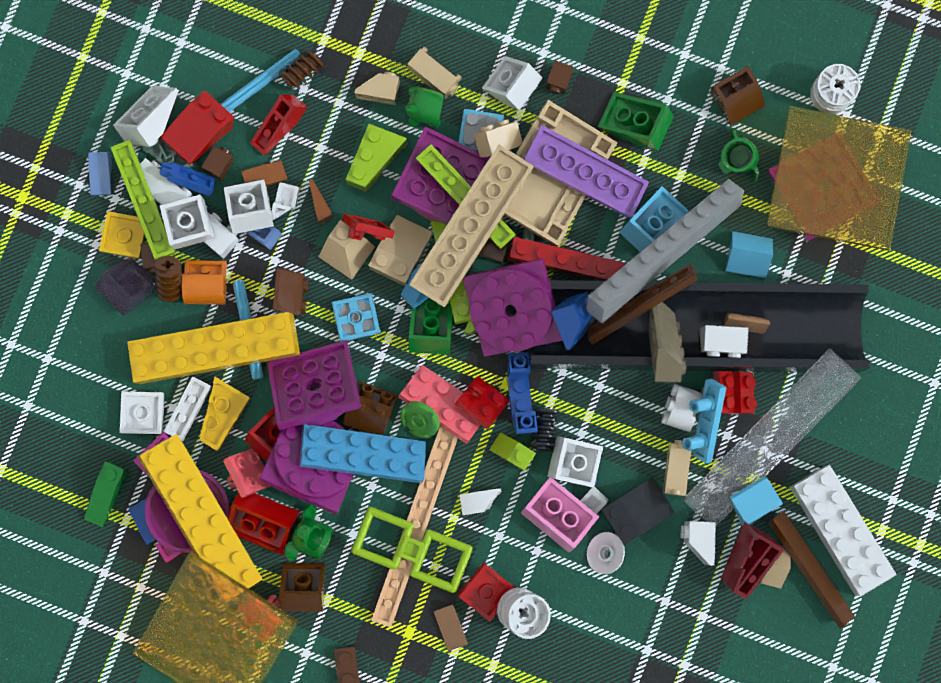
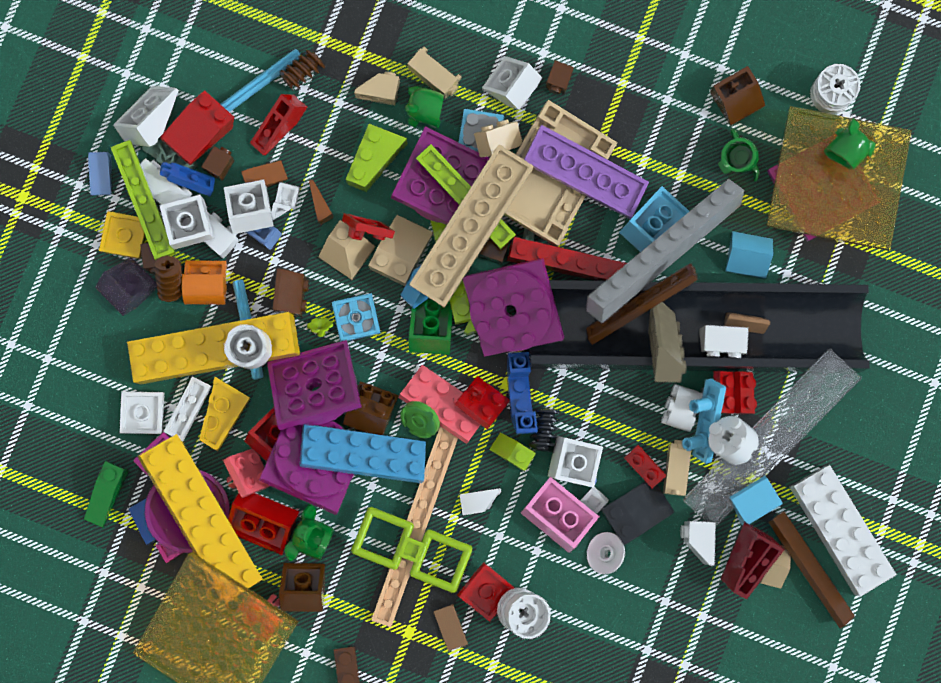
blue slope [551,291,593,350] -> none
green slope [598,92,674,152] -> none
none -> white brick [224,325,272,369]
none -> lime plant [307,318,333,337]
none -> red hinge [624,445,667,488]
none -> white brick [709,416,758,465]
none -> green piece [824,118,876,170]

